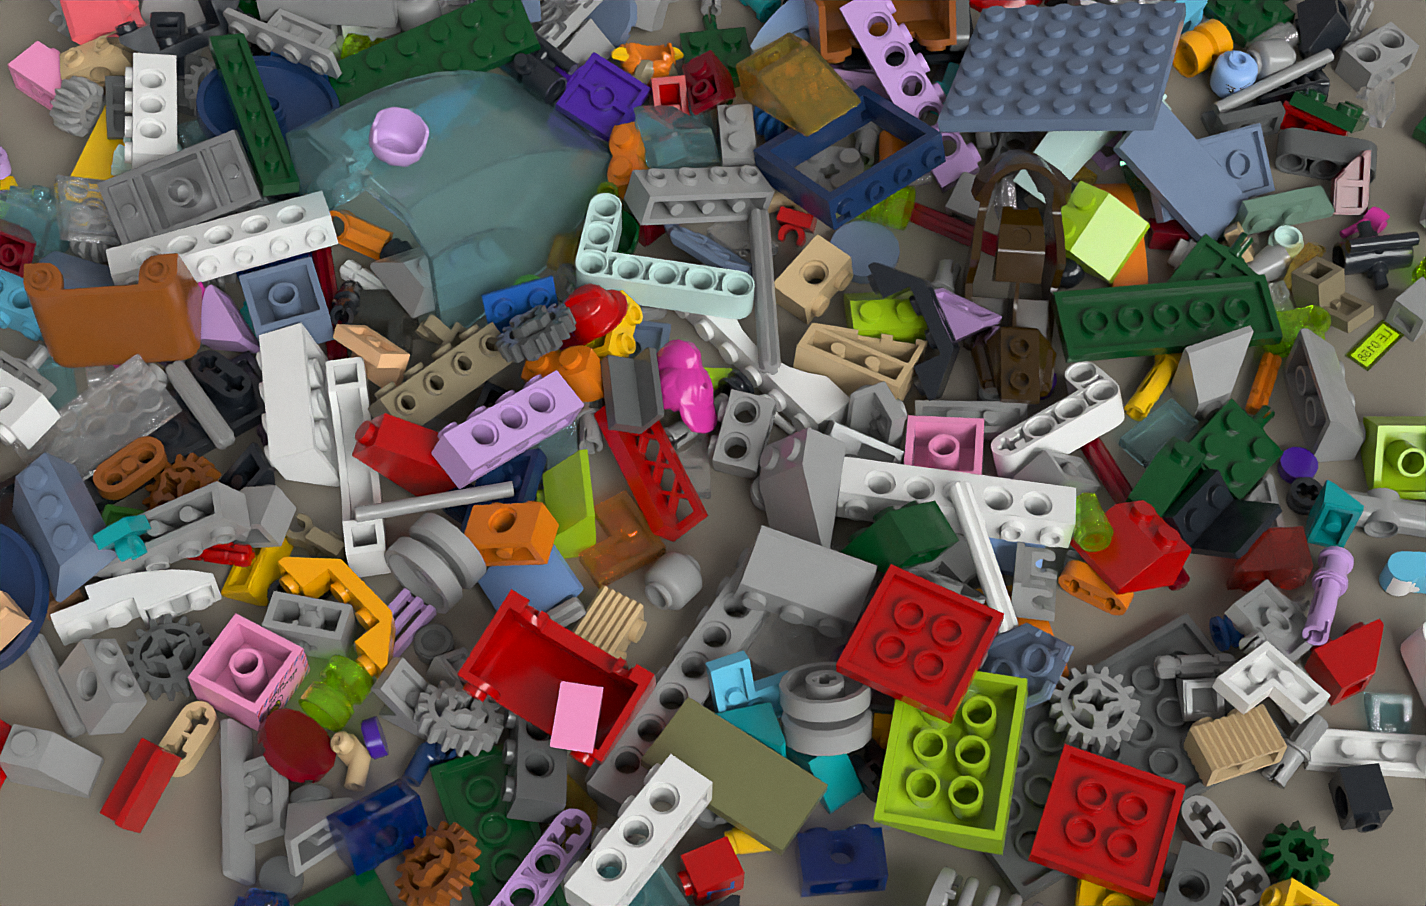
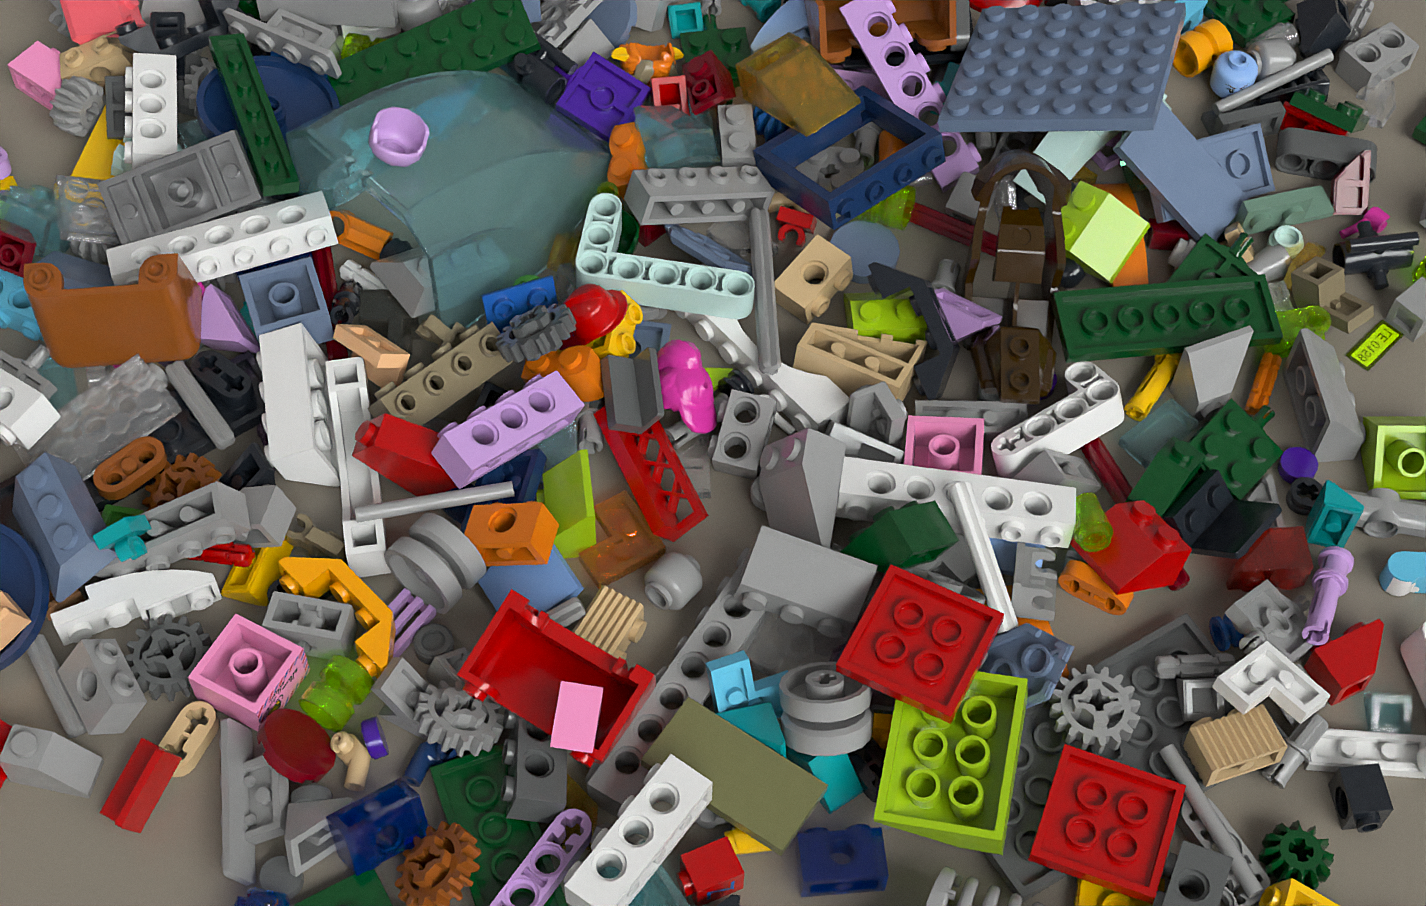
none -> teal slope [666,2,704,39]
none -> light grey bar [1159,744,1264,898]

